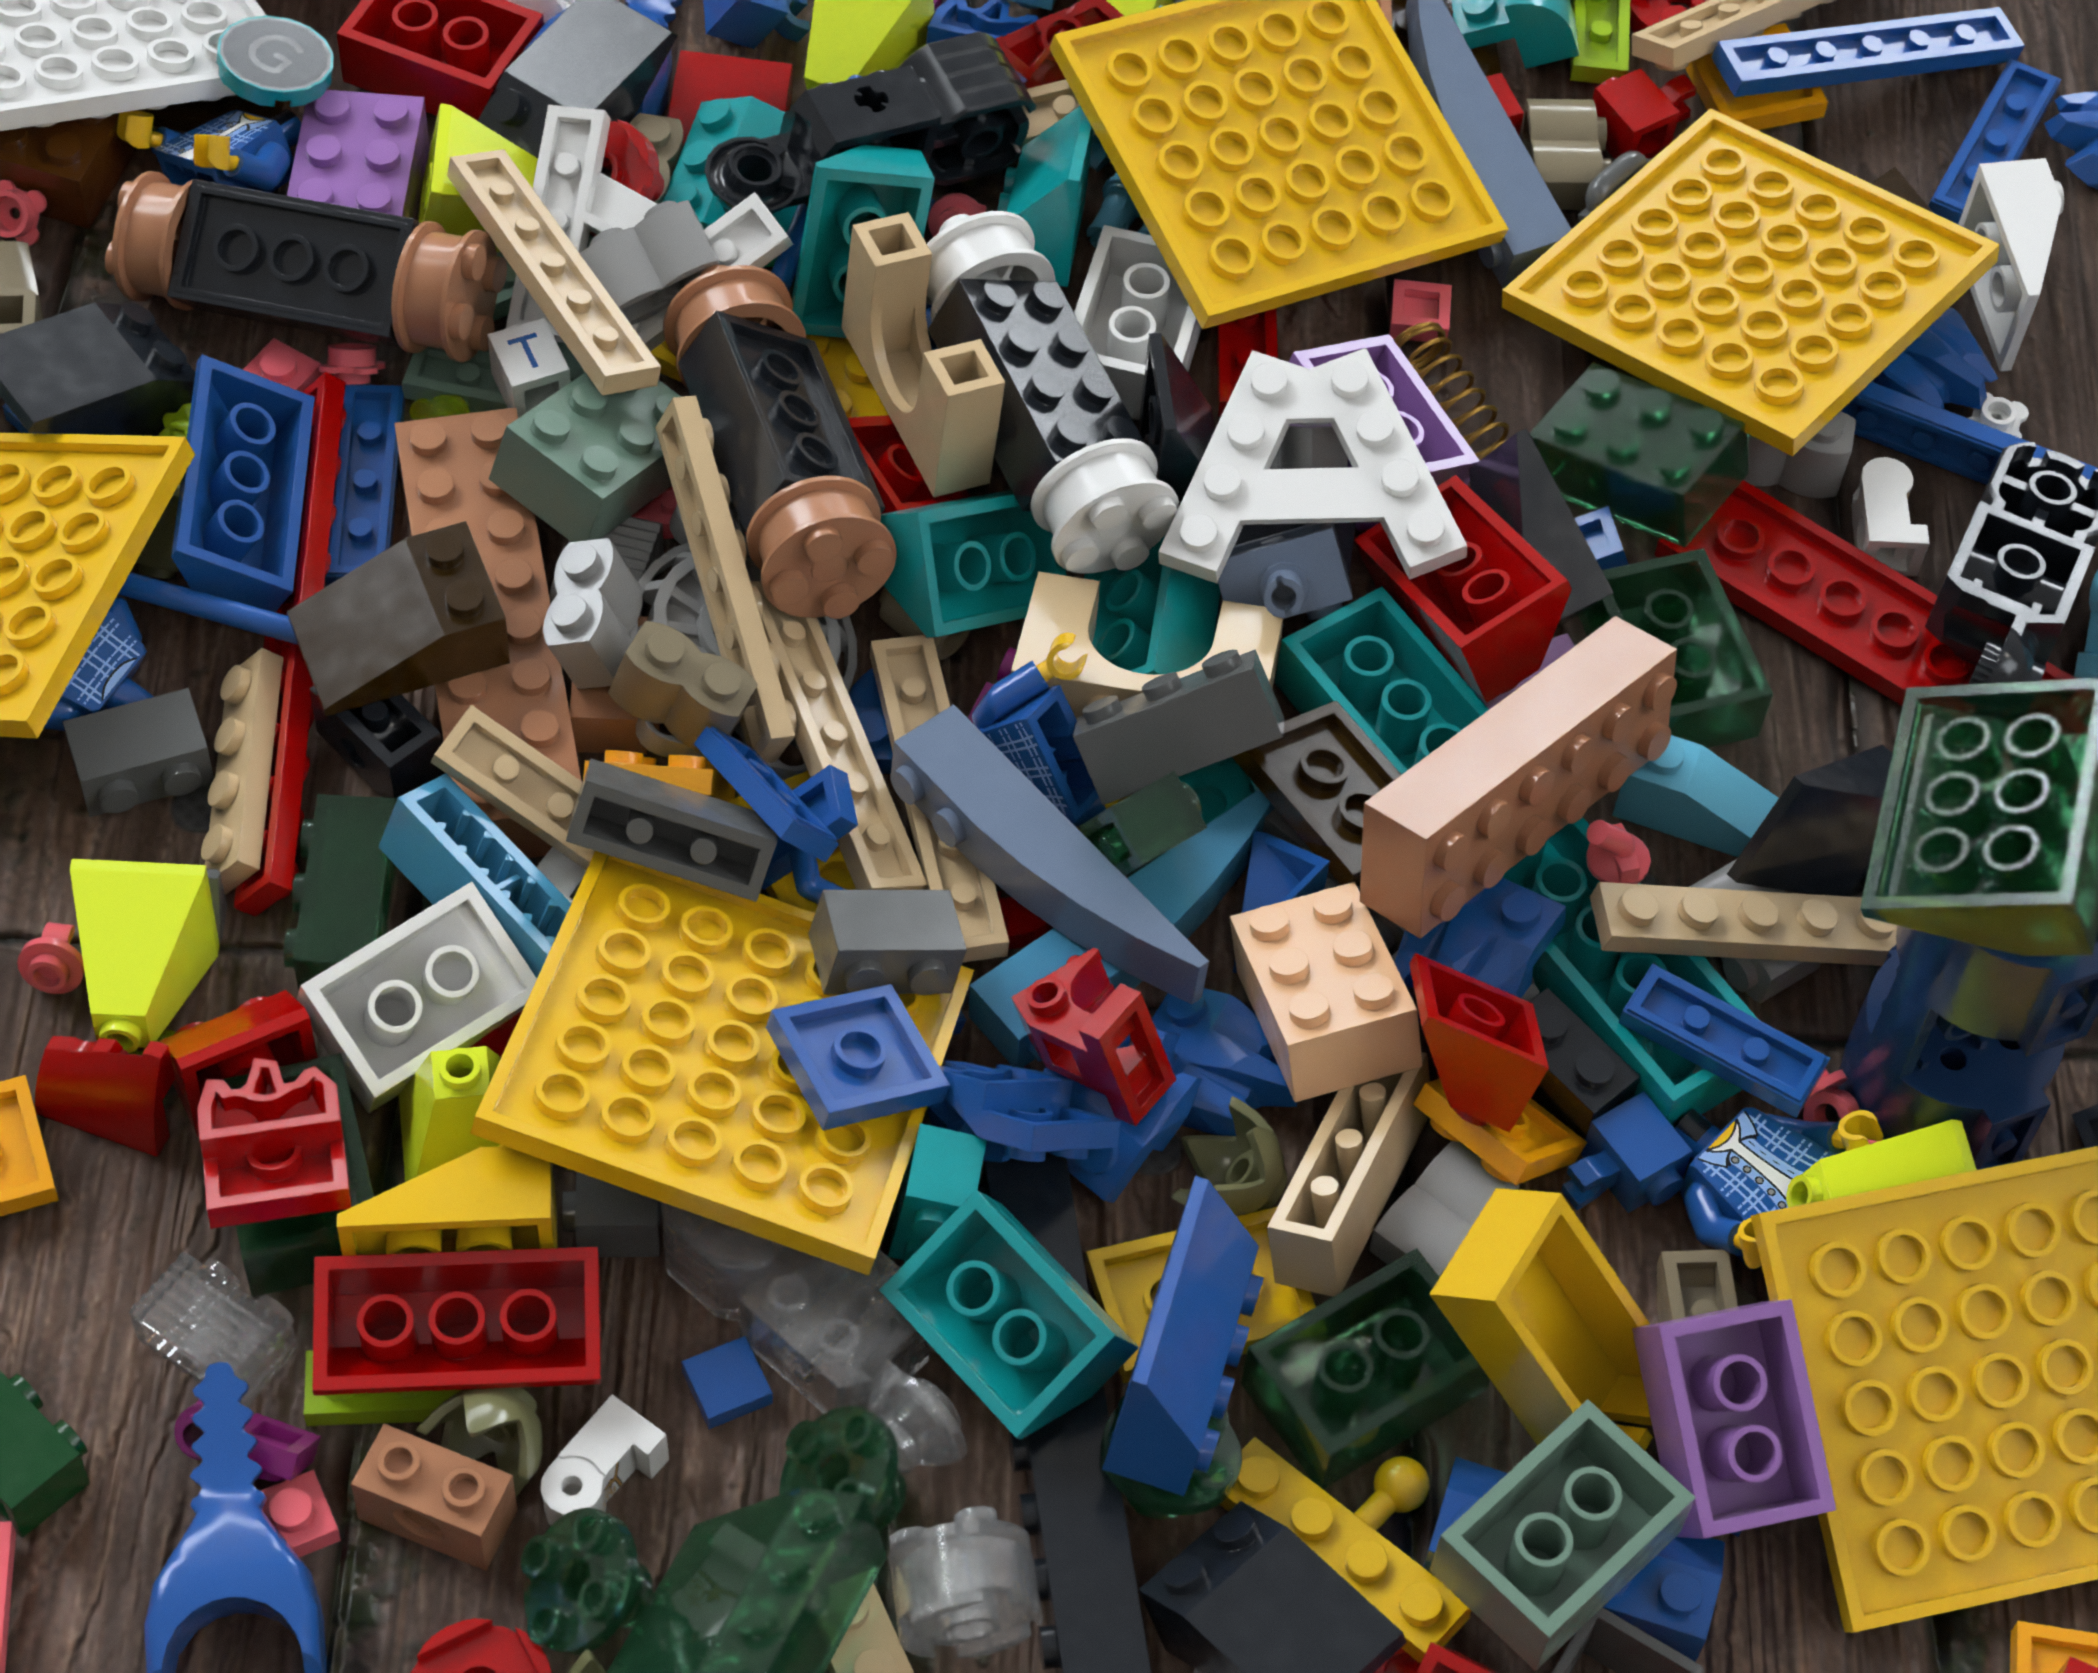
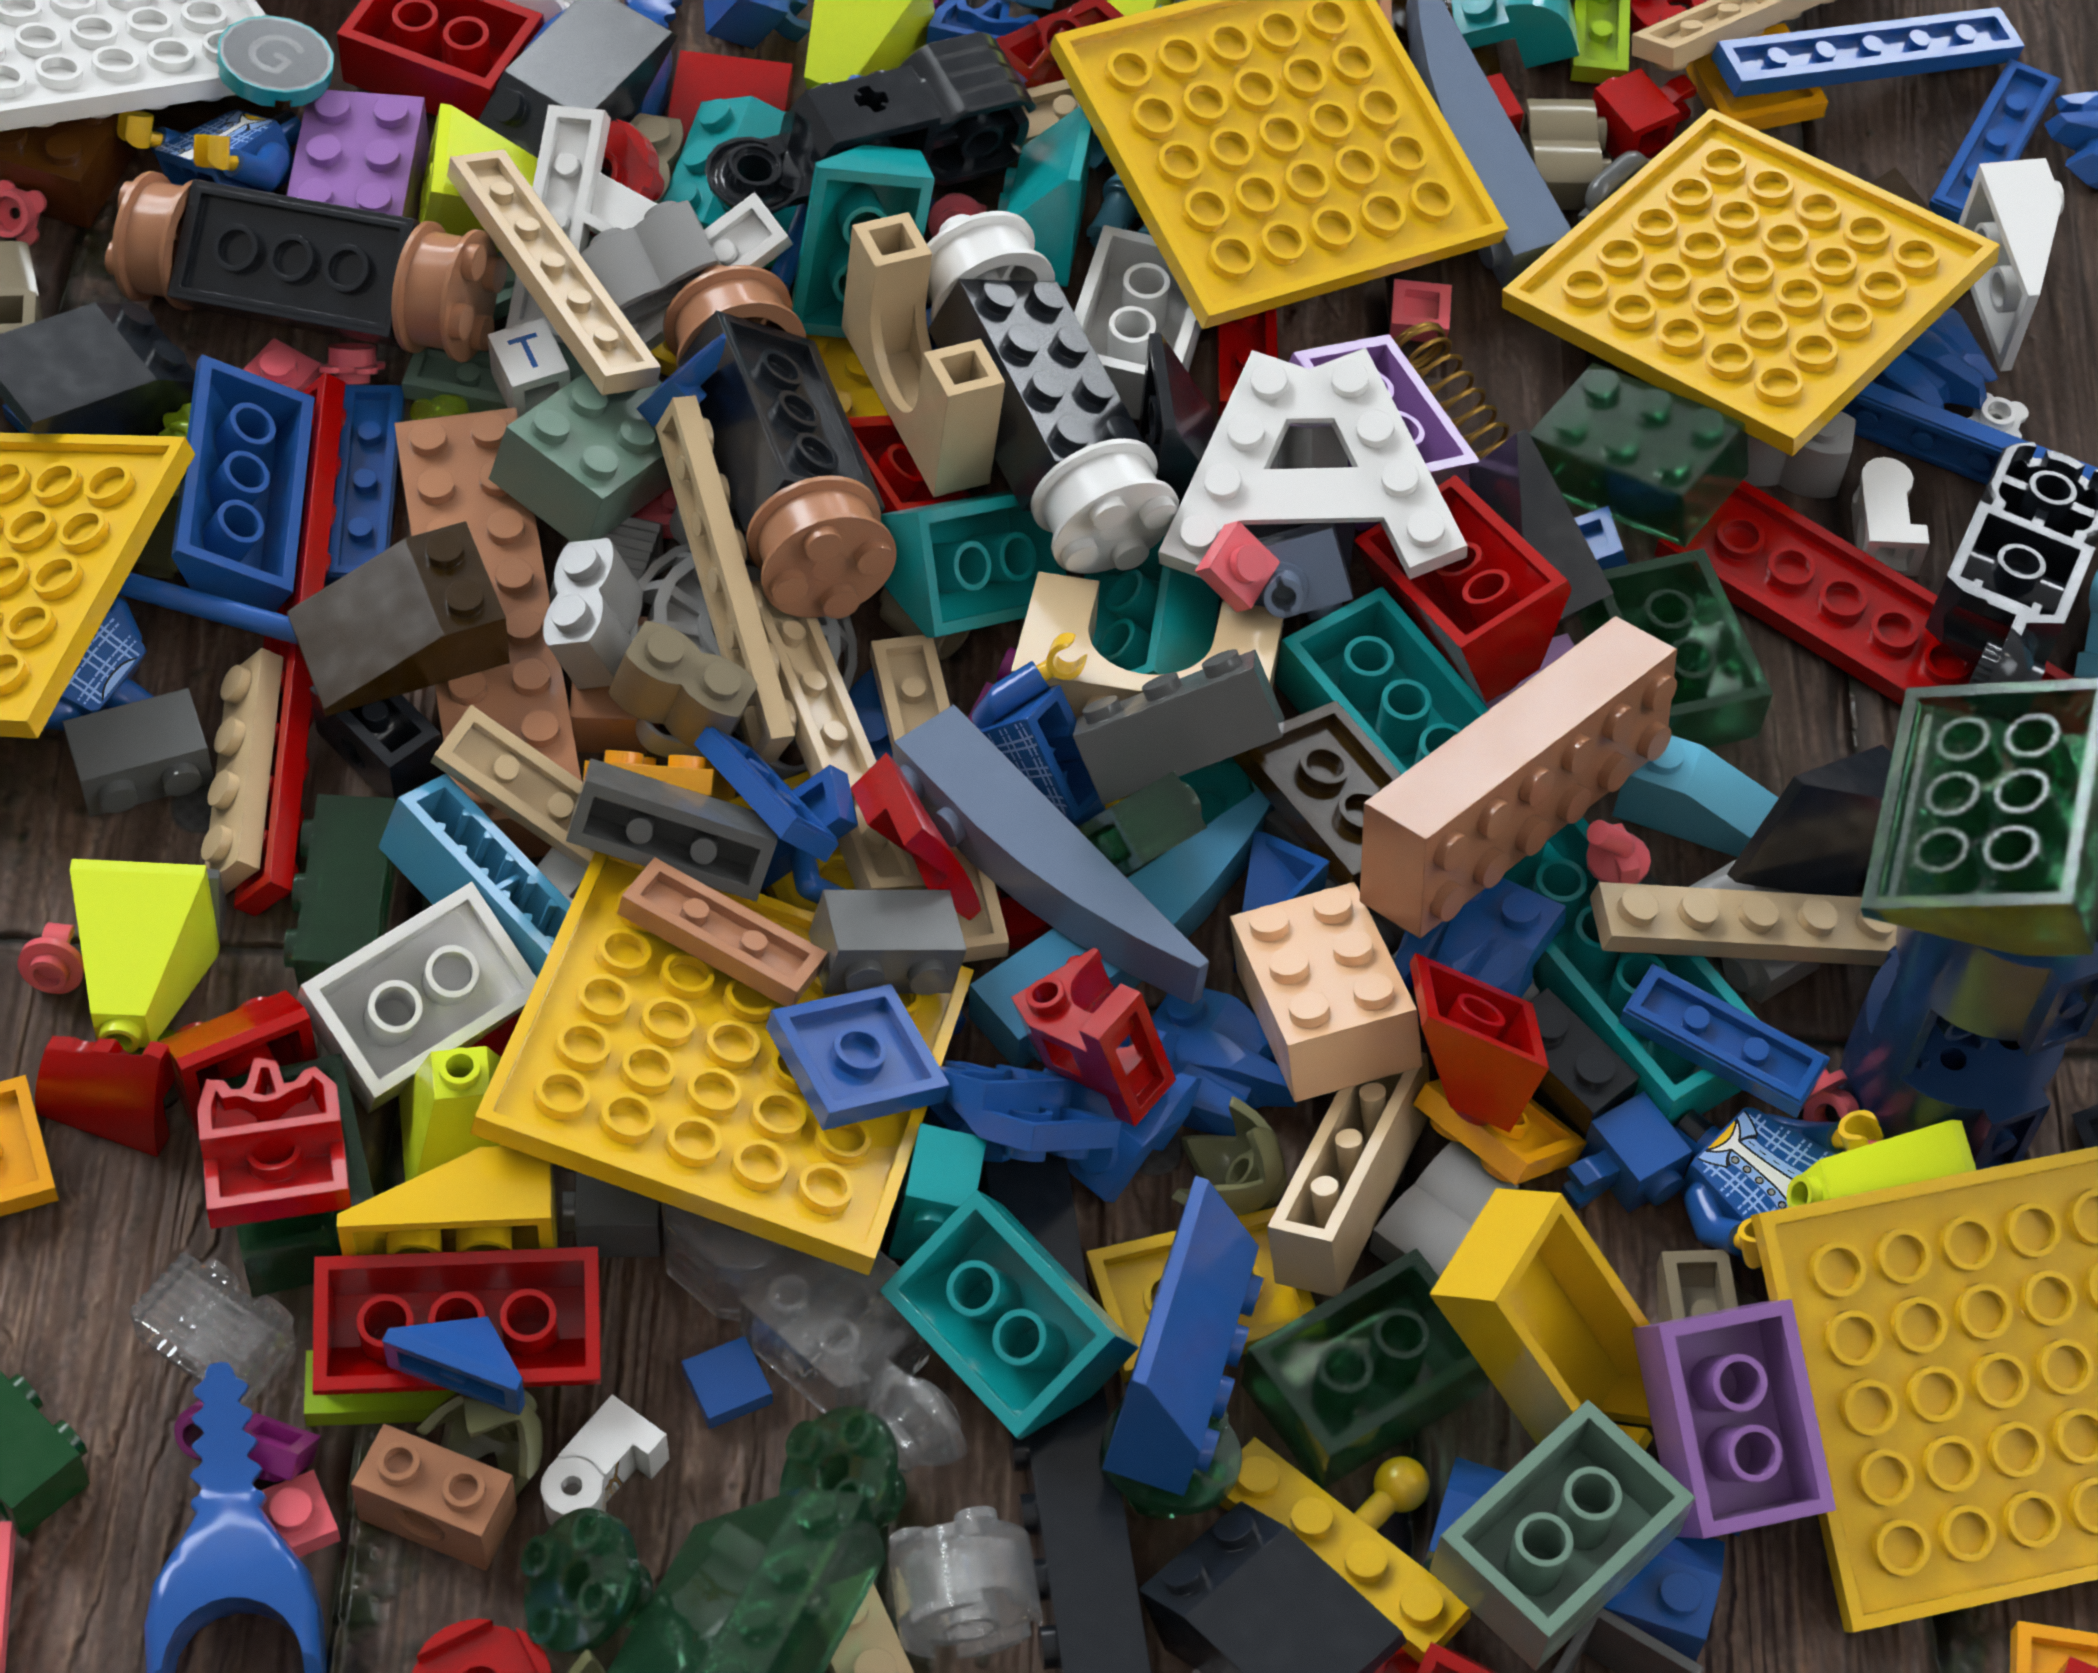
none -> blue slope [382,1316,525,1416]
none -> nougat plate [617,857,828,1007]
none -> blue plate [636,333,726,427]
none -> red slope [851,753,981,921]
none -> coral plate [1194,521,1280,612]

